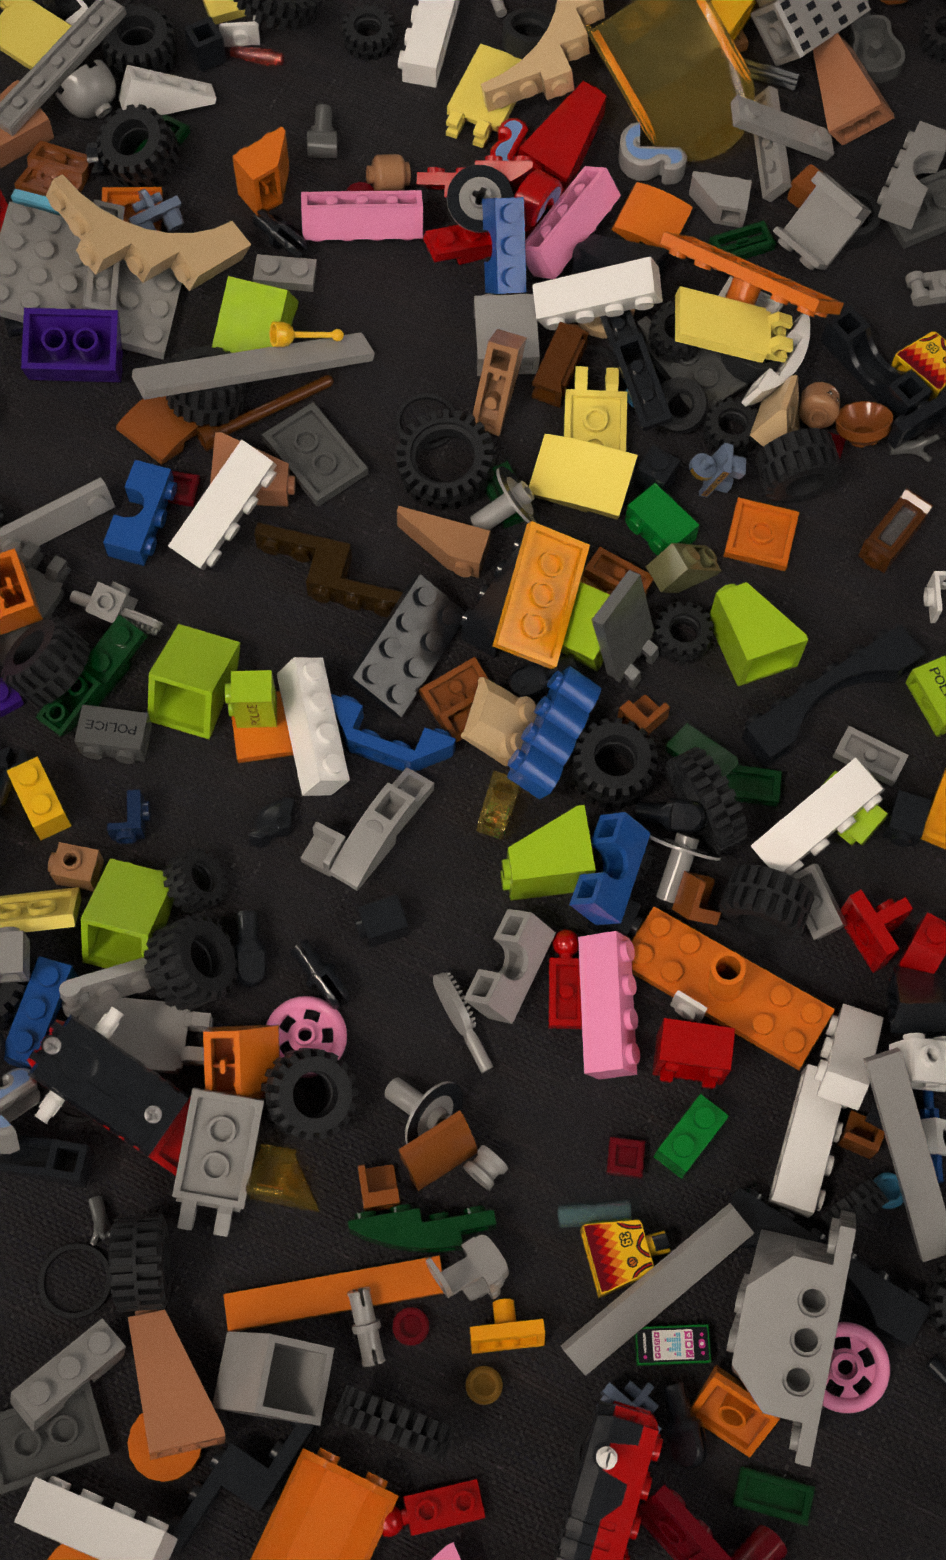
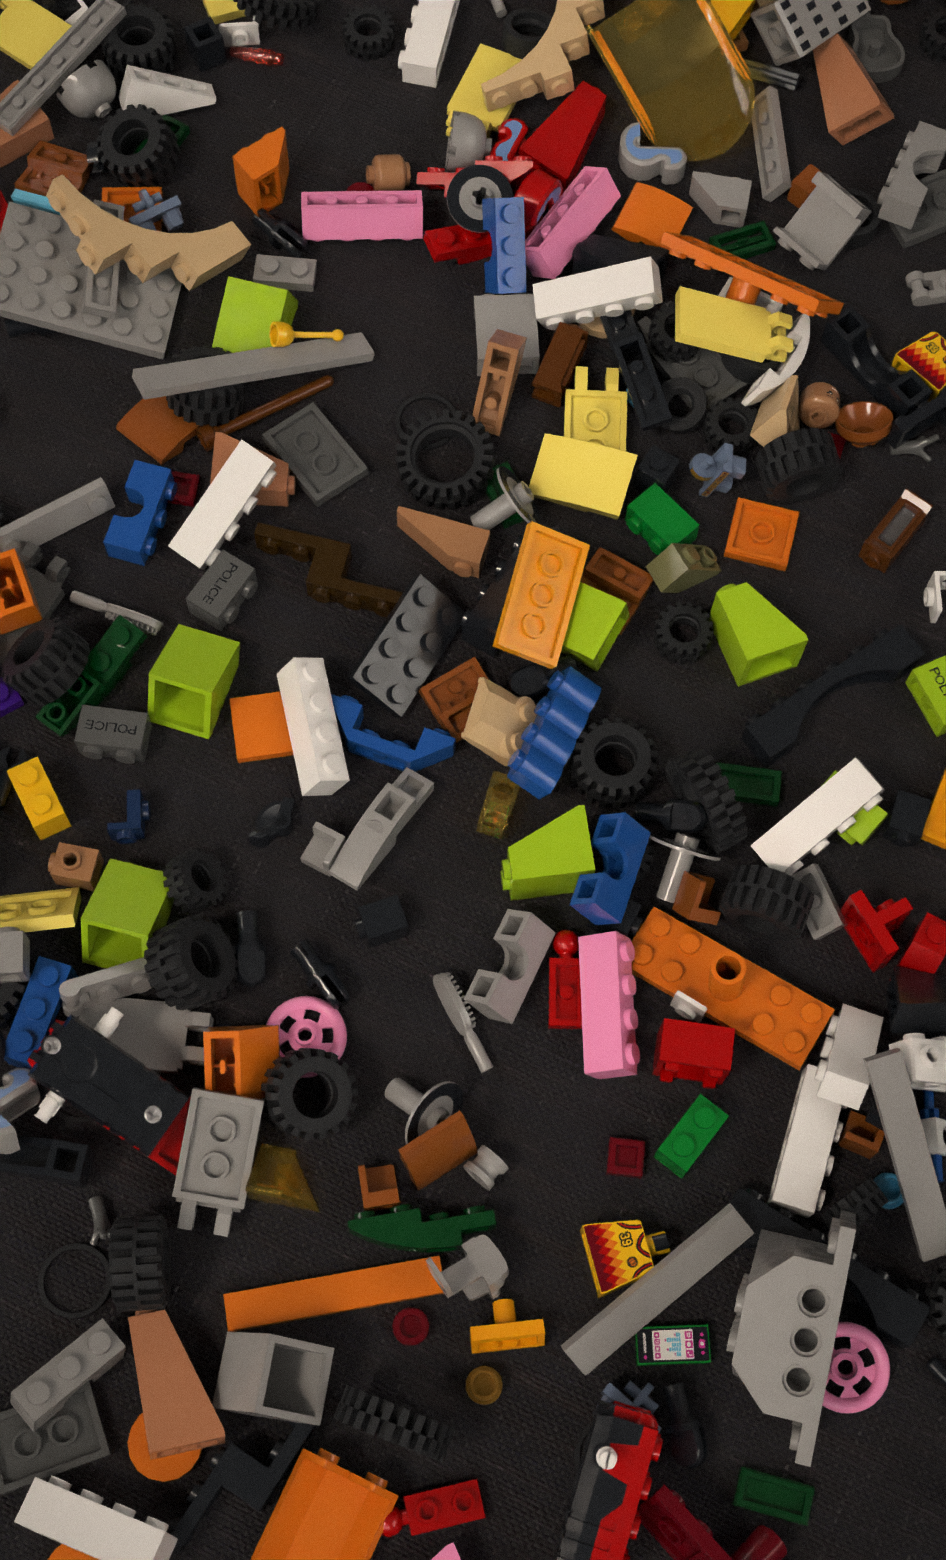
dark purple slope [21,308,123,382] -> none
light grey bracket [86,581,138,623] -> none
lime brick [225,670,277,728] -> none
dark grey pin [307,104,338,158] -> none
light grey pin [347,1287,386,1367] -> none
clear light blue piece [557,1200,631,1228] -> none
dark grey tile [592,570,659,689] -> none
dark orange panel [617,695,670,737] -> none
dark green tile [665,723,738,776] -> none
orange slope [691,1365,780,1458] -> none
light grey plate [730,95,834,161] -> none
light grey plate [833,726,909,787] -> none
none -> dark grey brick [186,550,258,631]
none -> light grey cylinder [445,111,492,173]

